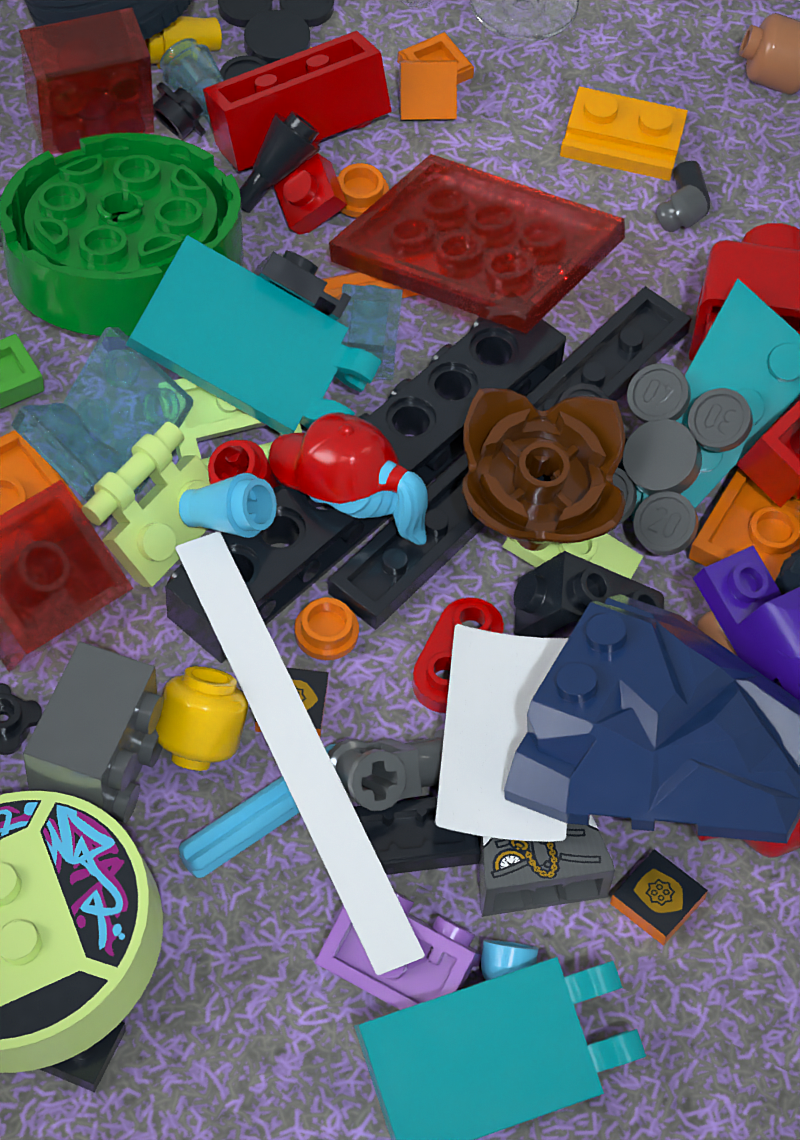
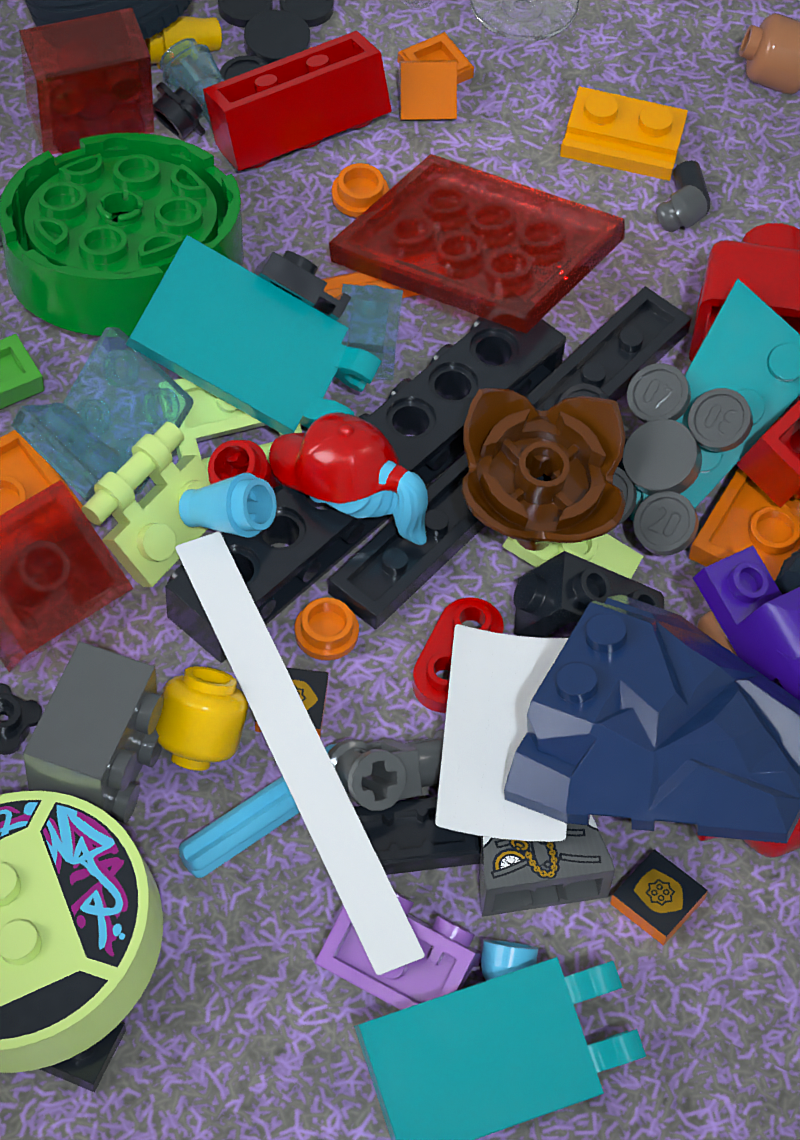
black cone [239,111,321,213] -> none
red plate [274,153,348,235] -> none

